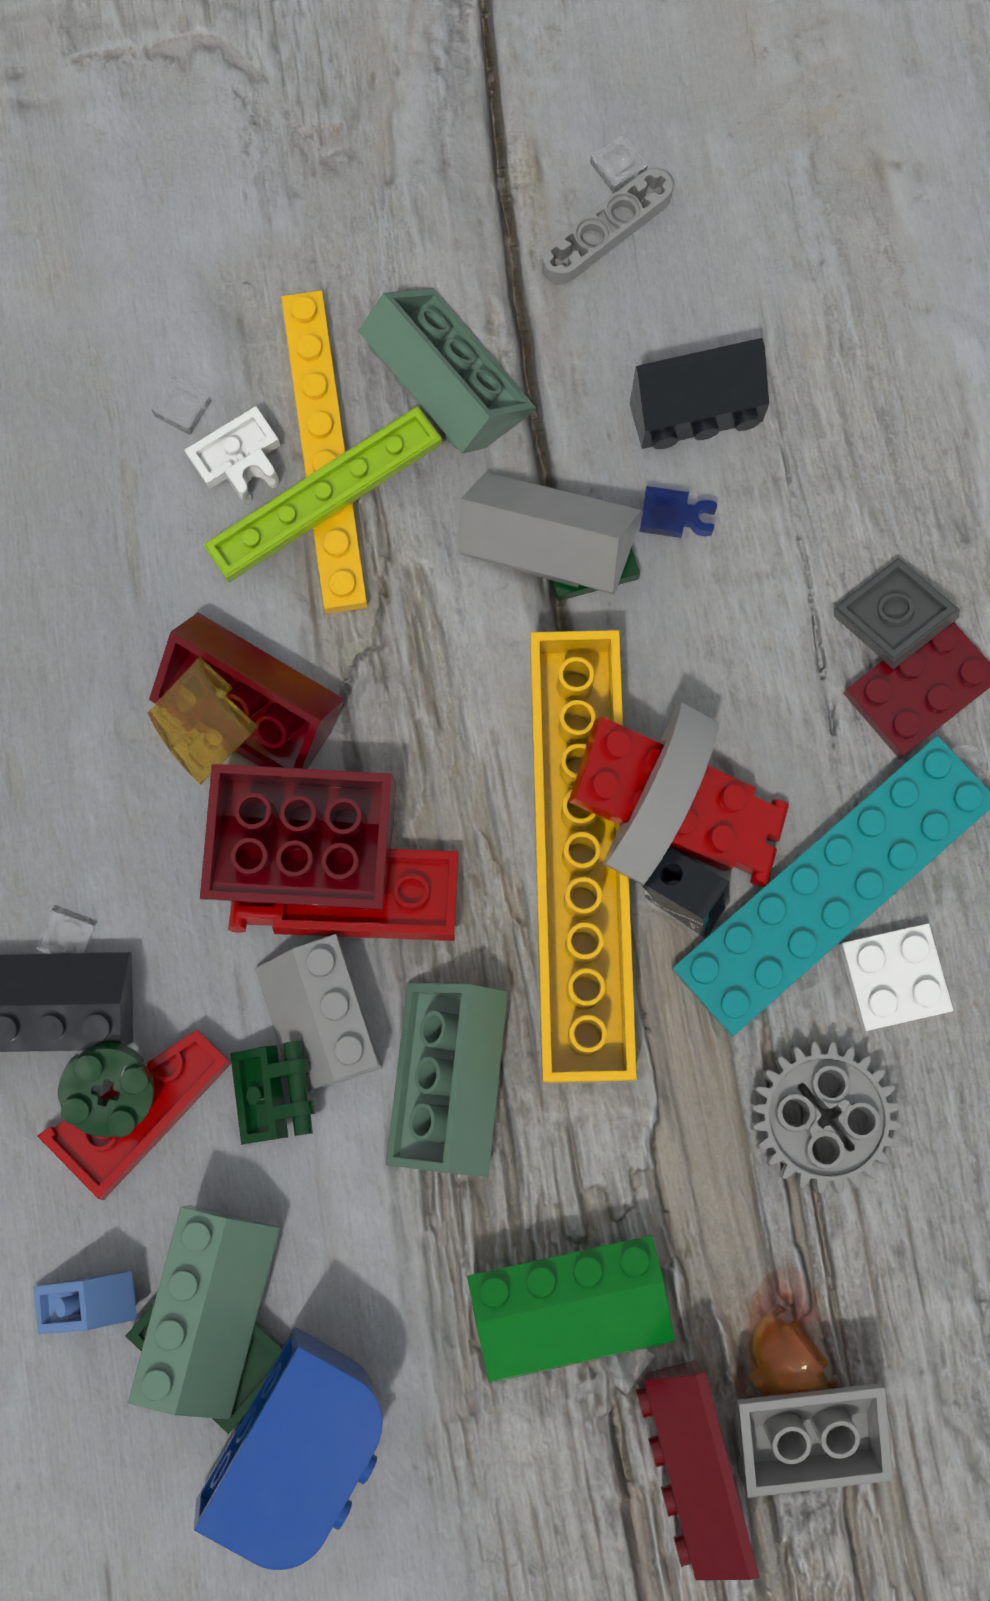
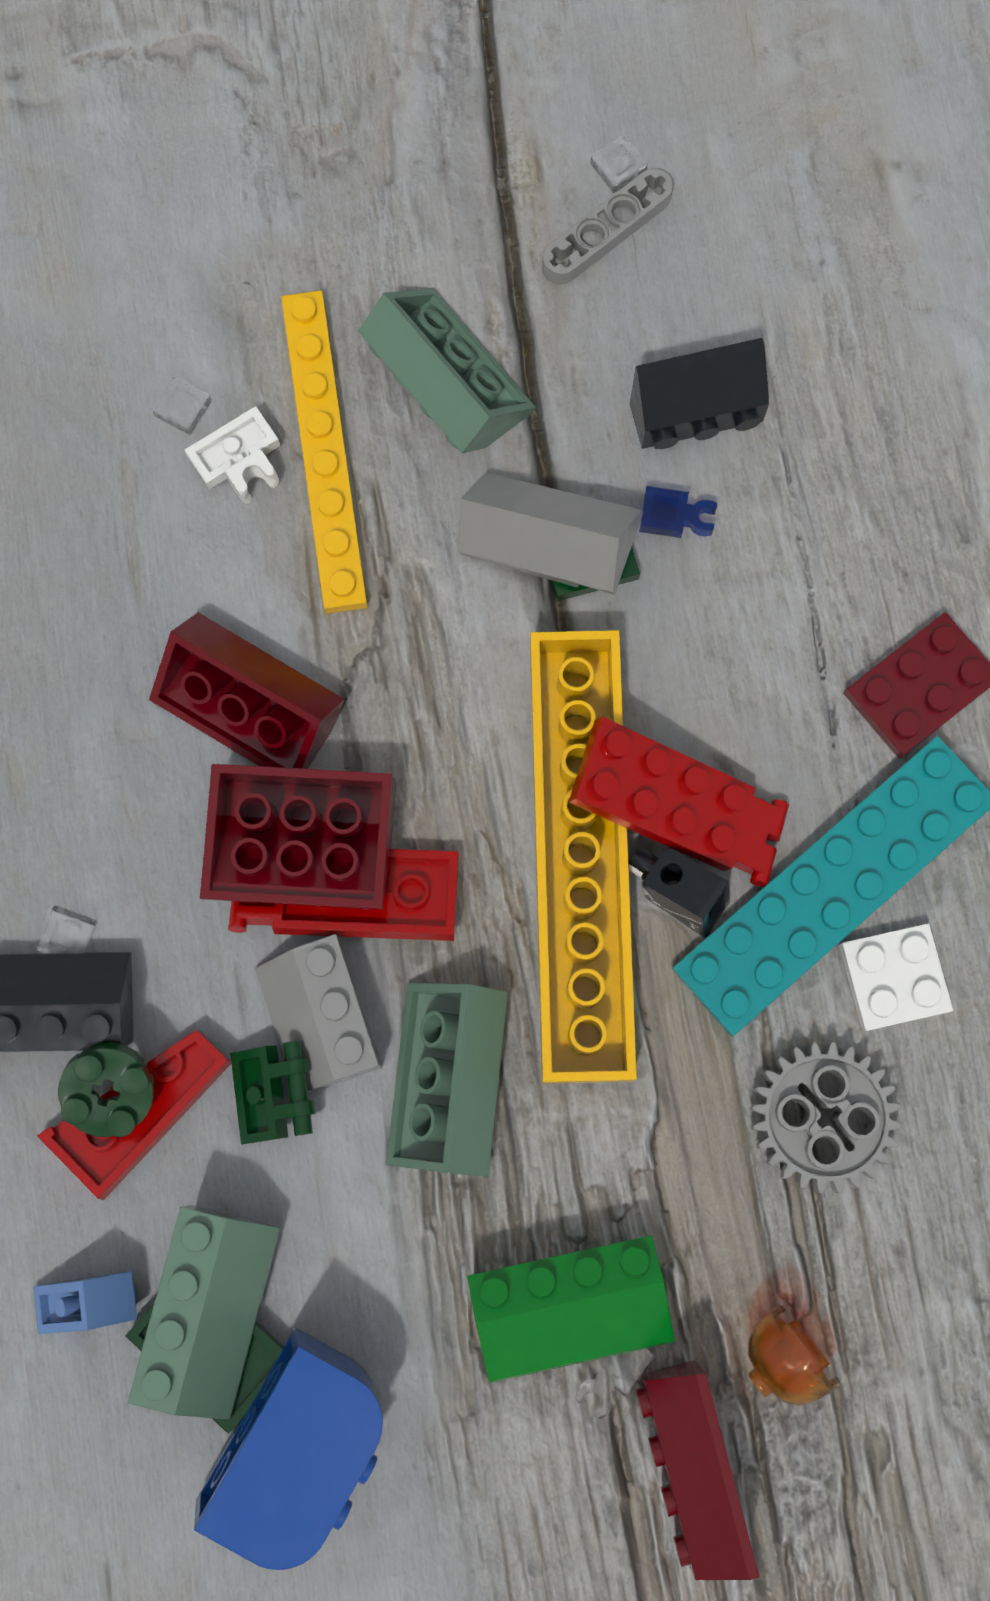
clear yellow slope [147,657,258,785] -> none
lime tile [203,406,442,583] -> none
light grey slope [603,702,719,885] -> none
light grey slope [733,1383,893,1498] -> none
dark grey tile [834,558,960,669] -> none

